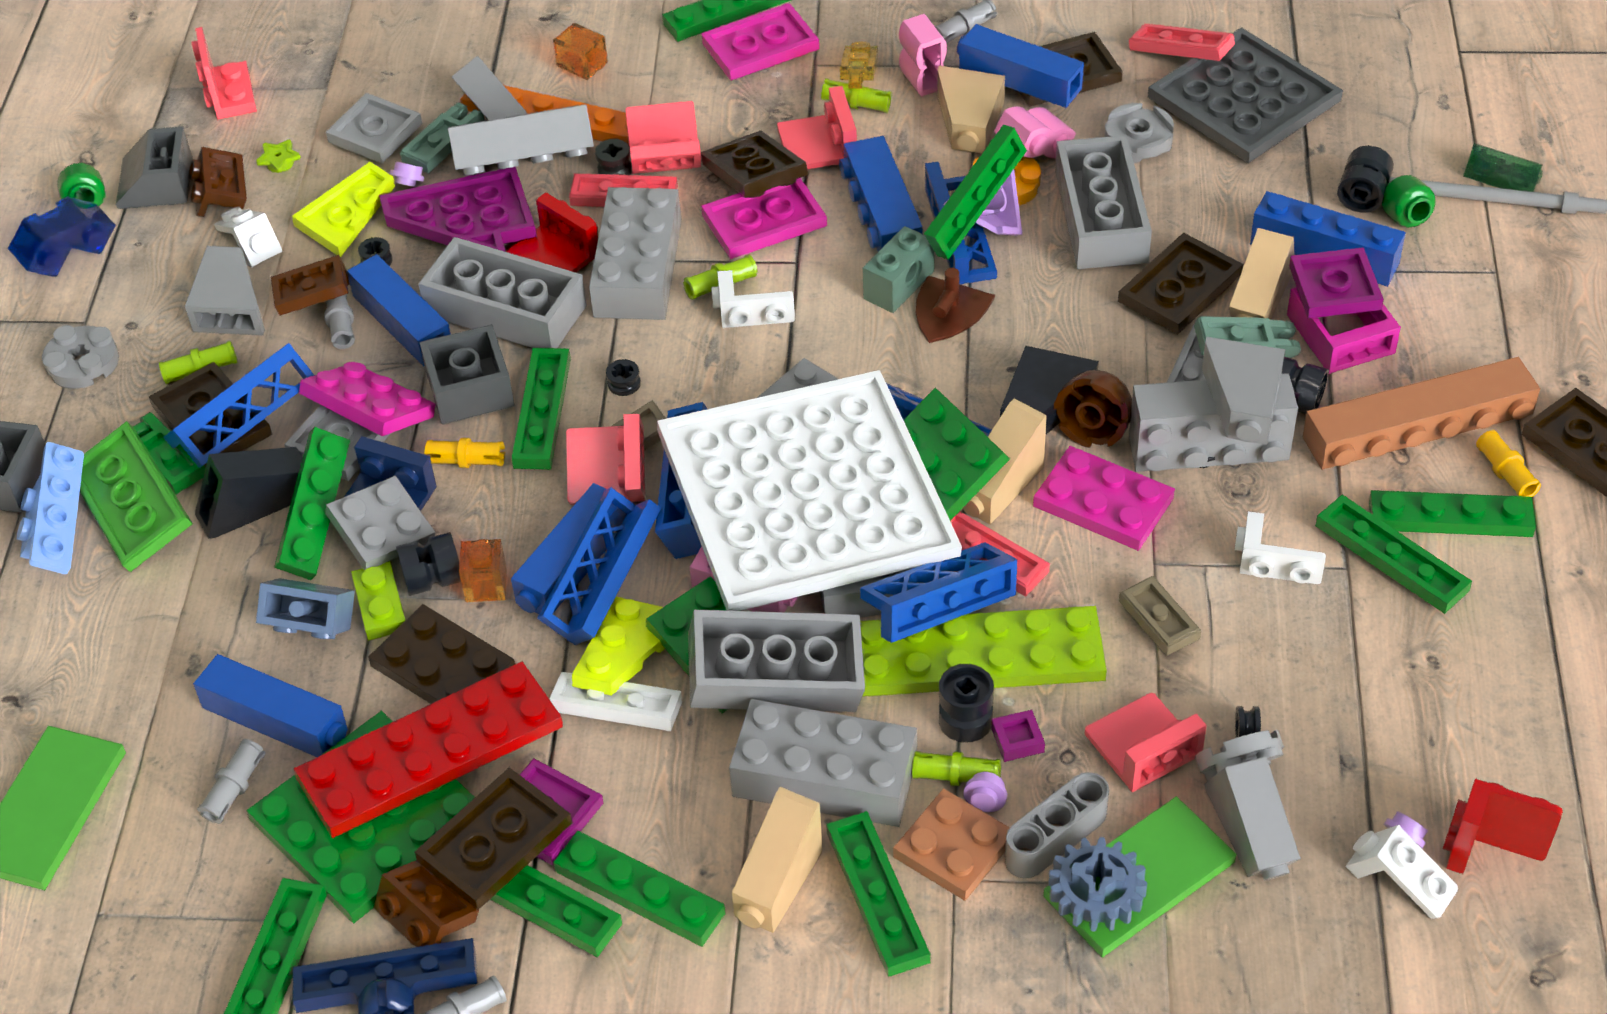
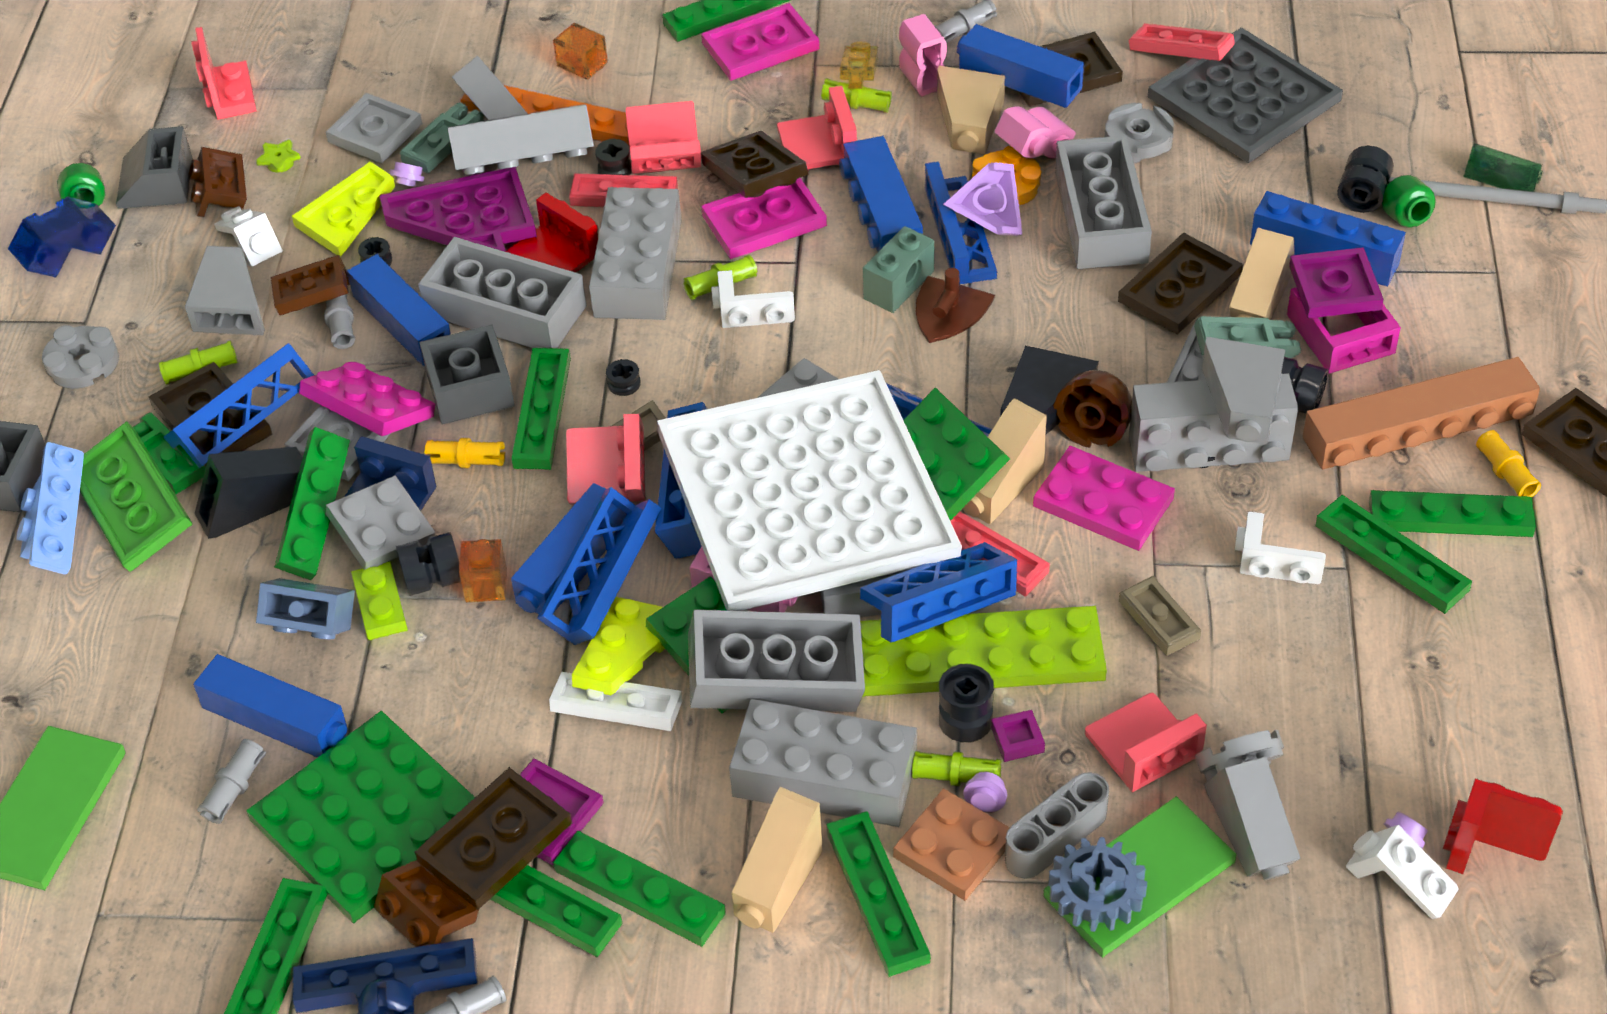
red plate [294,661,563,838] -> none
dark brown plate [368,604,515,704] -> none
green plate [924,125,1027,260] -> none
black bush [1235,706,1261,738] -> none

